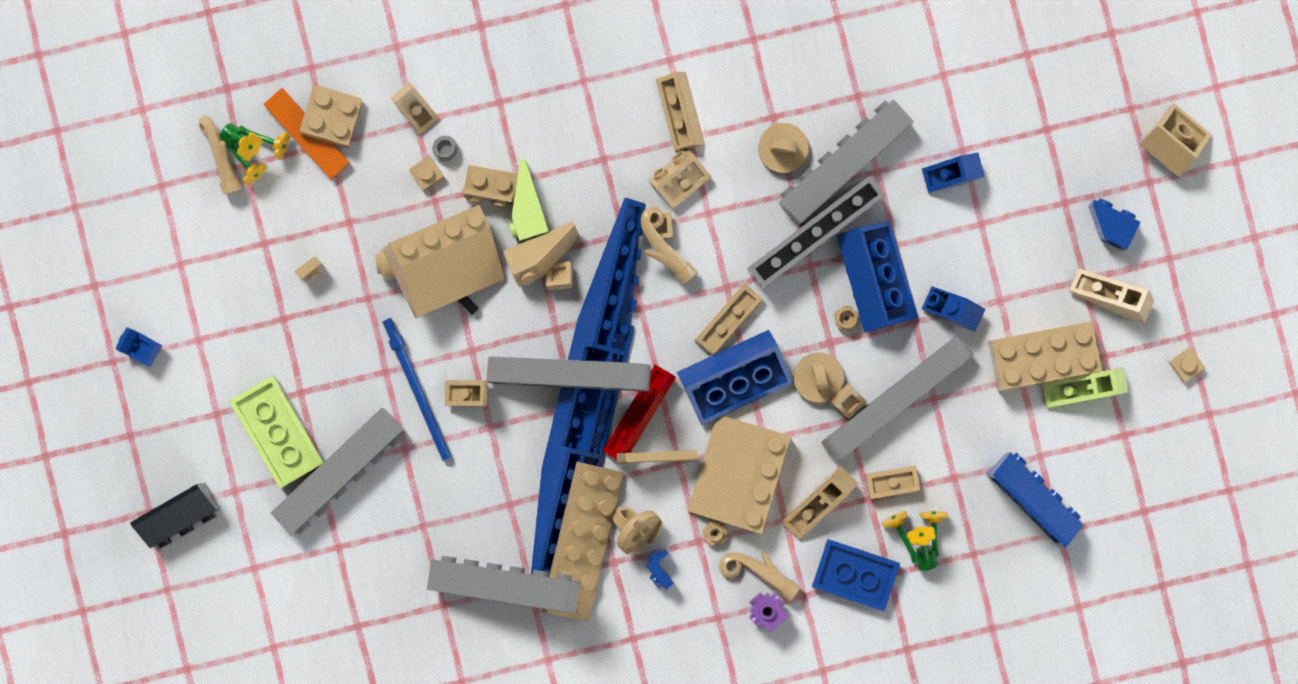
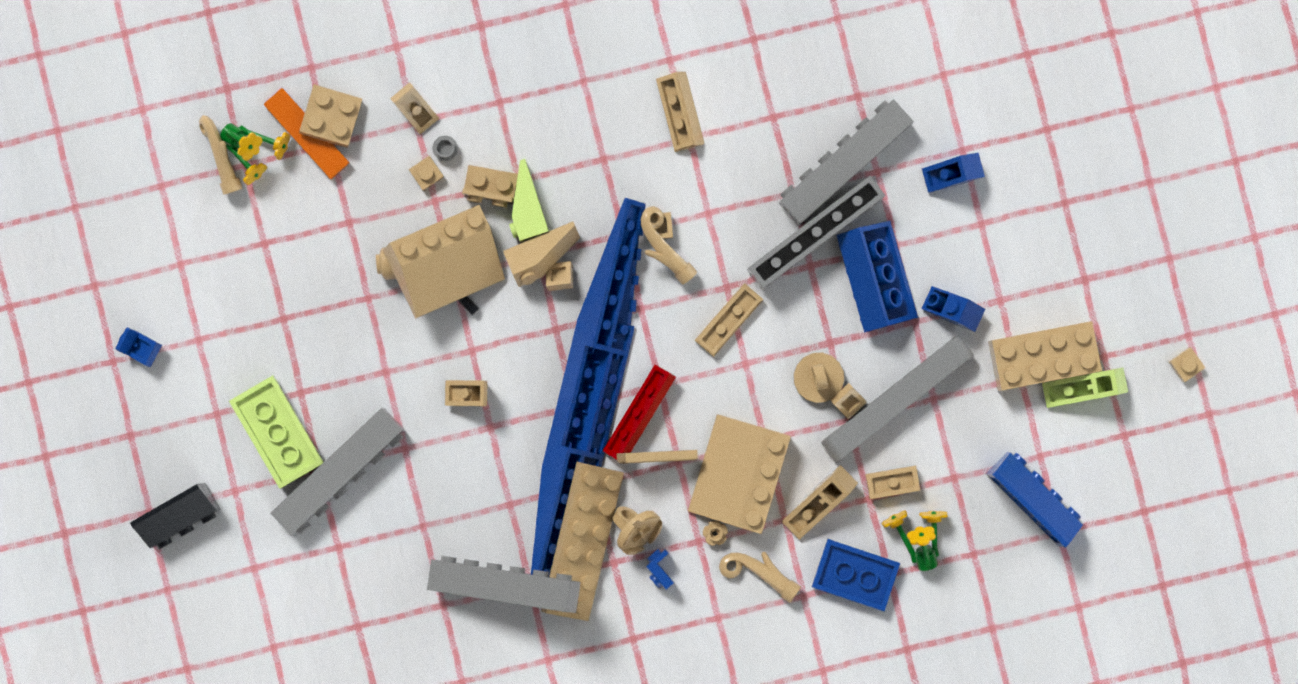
tan plate [295,256,324,281] -> none
blue bar [382,318,452,461] -> none
light grey beam [486,356,651,392] -> none
tan bracket [649,149,712,209] -> none
blue slope [677,330,793,426] -> none
medium lavender brick [749,592,789,633] -> none
tan tile [758,123,808,173] -> none
tan plate [834,306,859,331] -> none
tan slope [1069,268,1154,324] -> none
blue slope [1088,198,1140,251] -> none
tan slope [1139,103,1212,177] -> none

